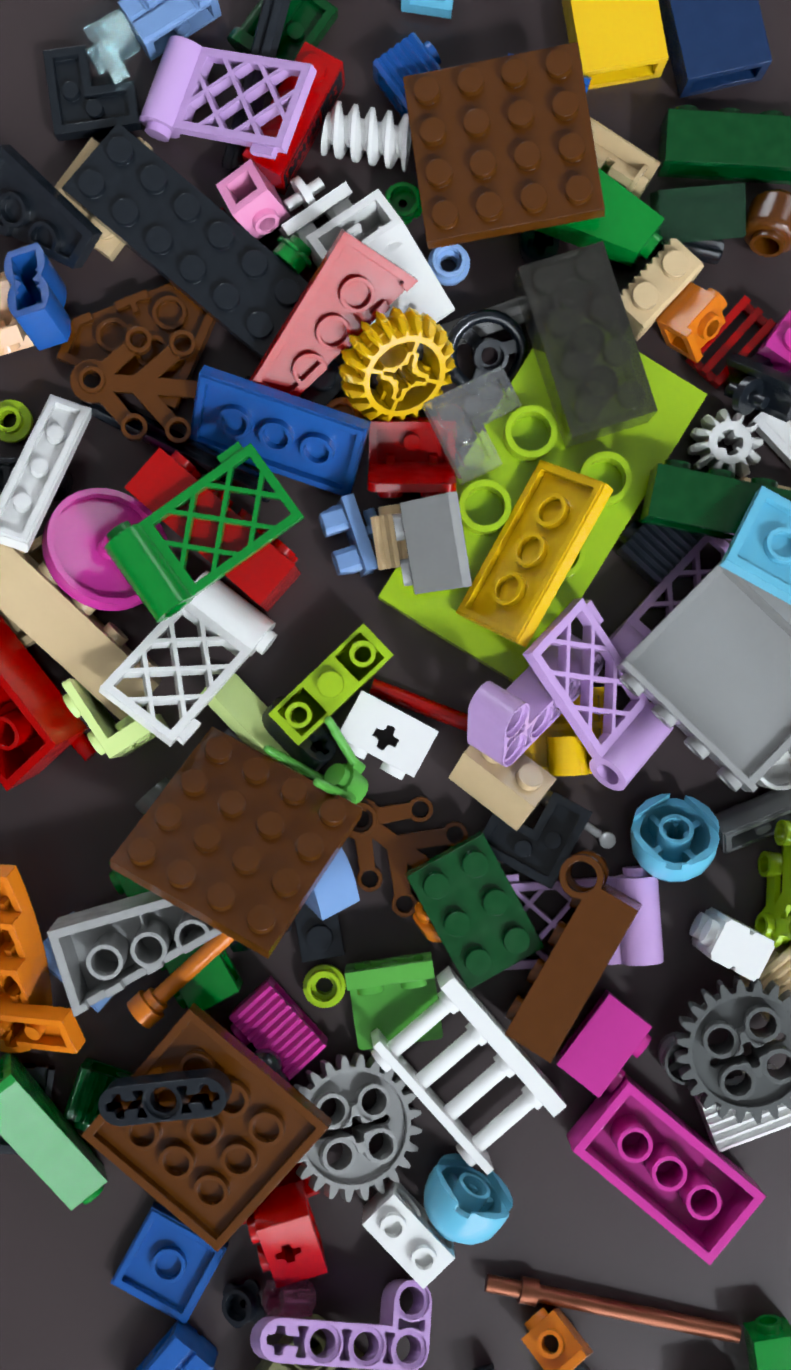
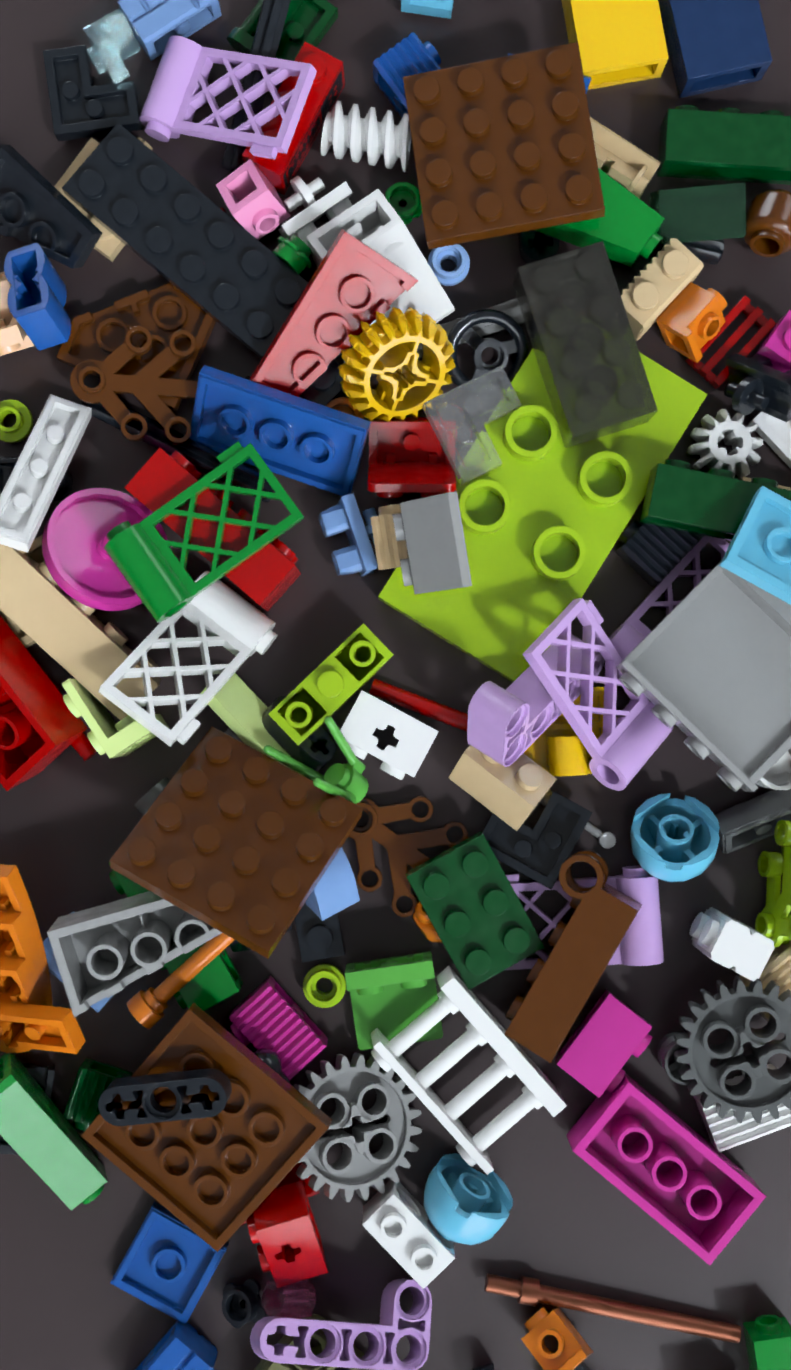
yellow tile [456,459,613,648] -> none

